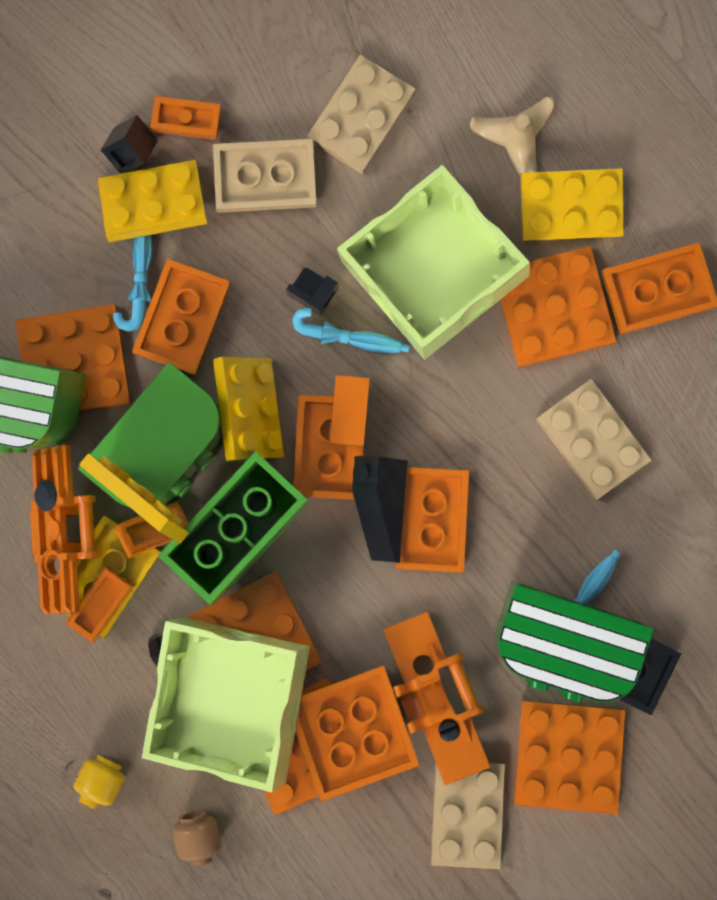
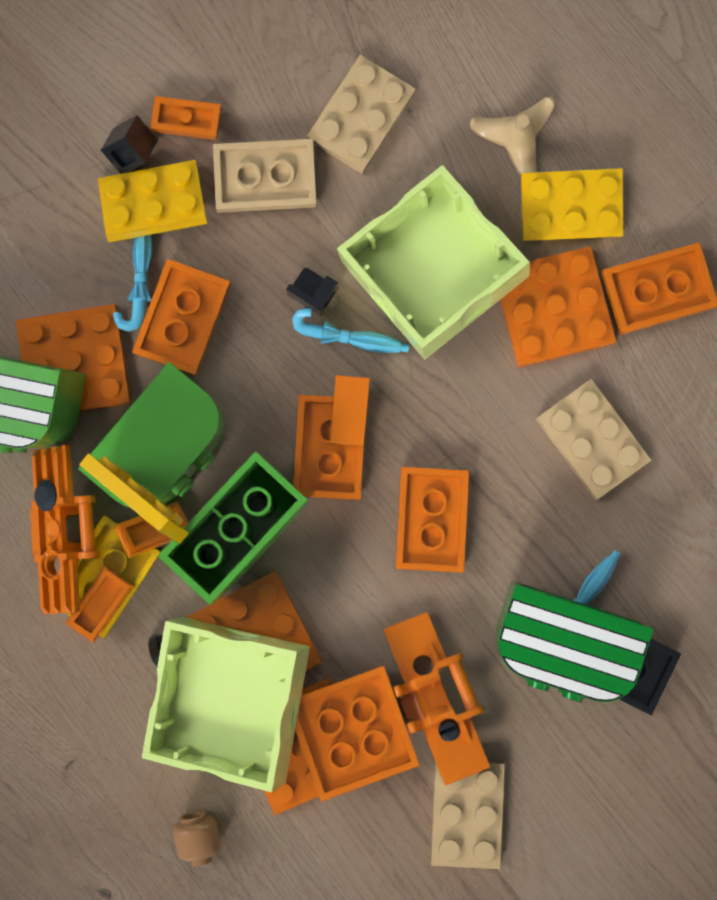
yellow head [73,755,125,810] -> none
yellow plate [213,356,284,461] -> none
black slope [352,456,408,563] -> none
orange plate [513,700,625,815] -> none

